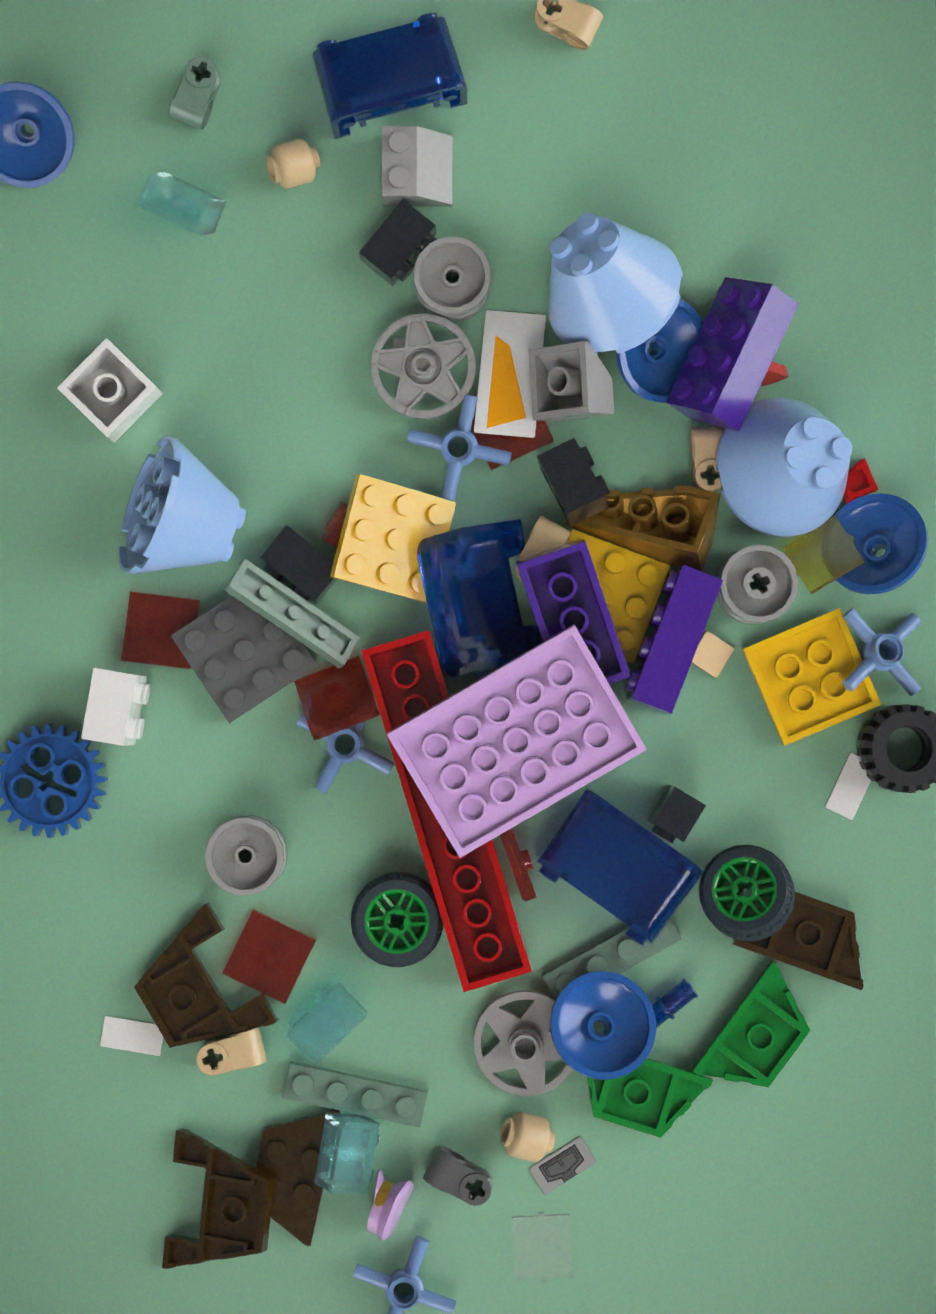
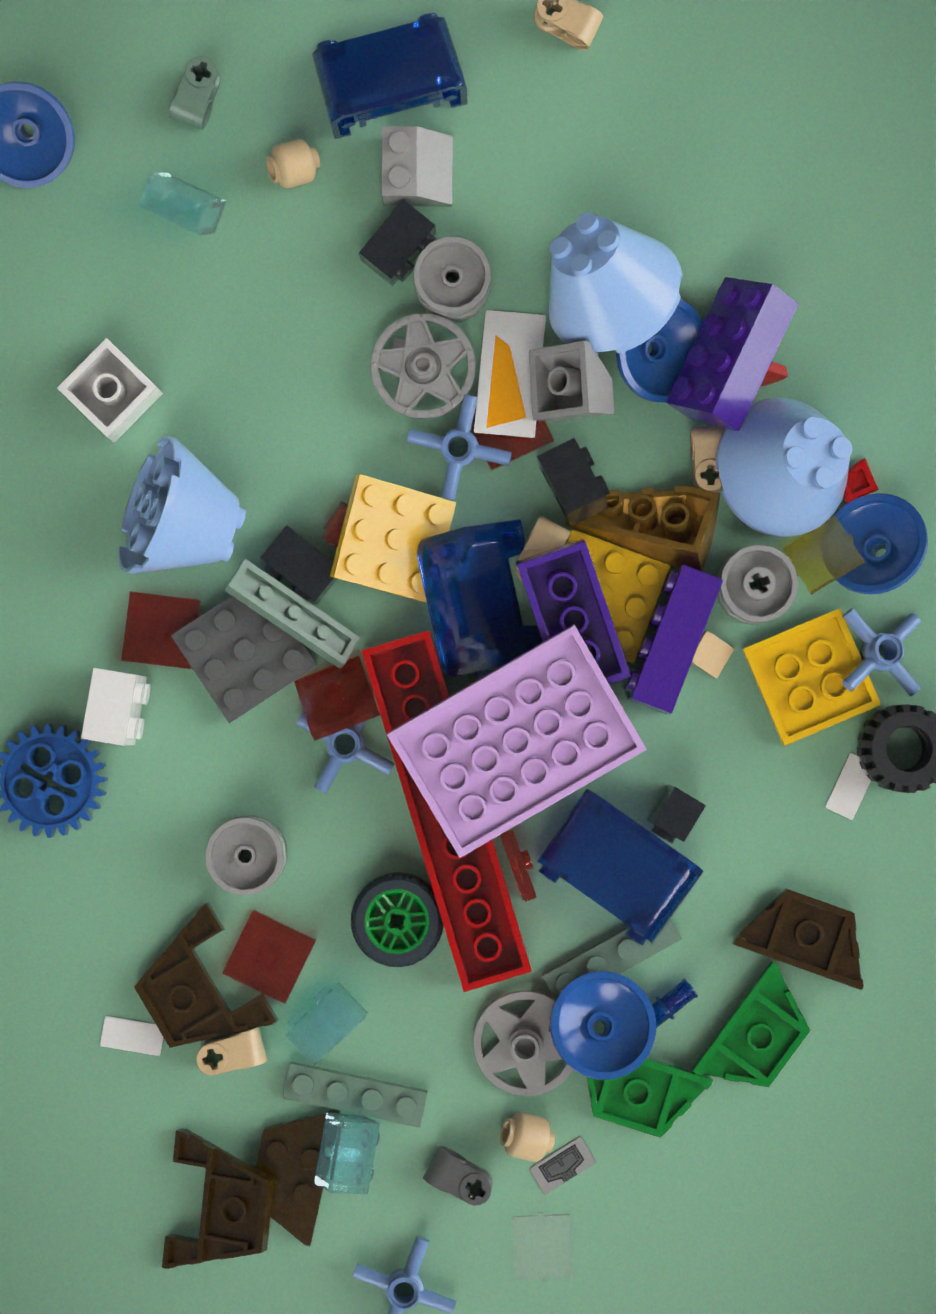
lavender piece [367,1169,414,1241] -> none
wheel [699,845,795,941] -> none

